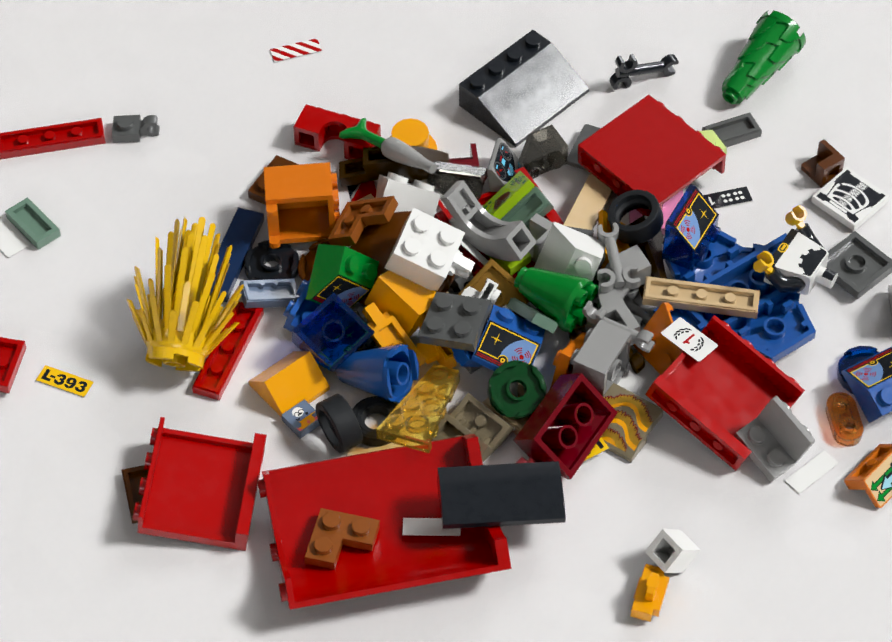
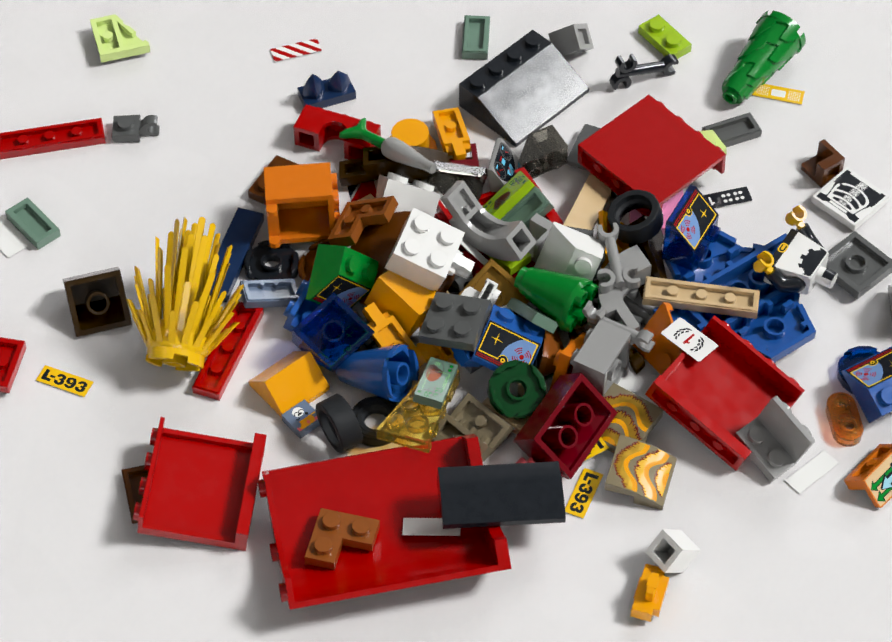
none -> dark brown slope [62,267,132,337]
none -> yellowish green wing [90,14,150,63]
none -> dark blue tile [297,71,356,108]
none -> sand green tile [413,357,458,410]
none -> light orange hinge [432,107,470,160]
none -> sand green tile [462,15,490,60]
none -> dark orange slope [537,330,564,377]
none -> light grey panel [548,23,594,56]
none -> yellow sticker [565,468,604,518]
none -> slope [605,435,677,510]
none -> lime plate [638,14,692,59]
none -> yellow sticker [752,84,805,105]

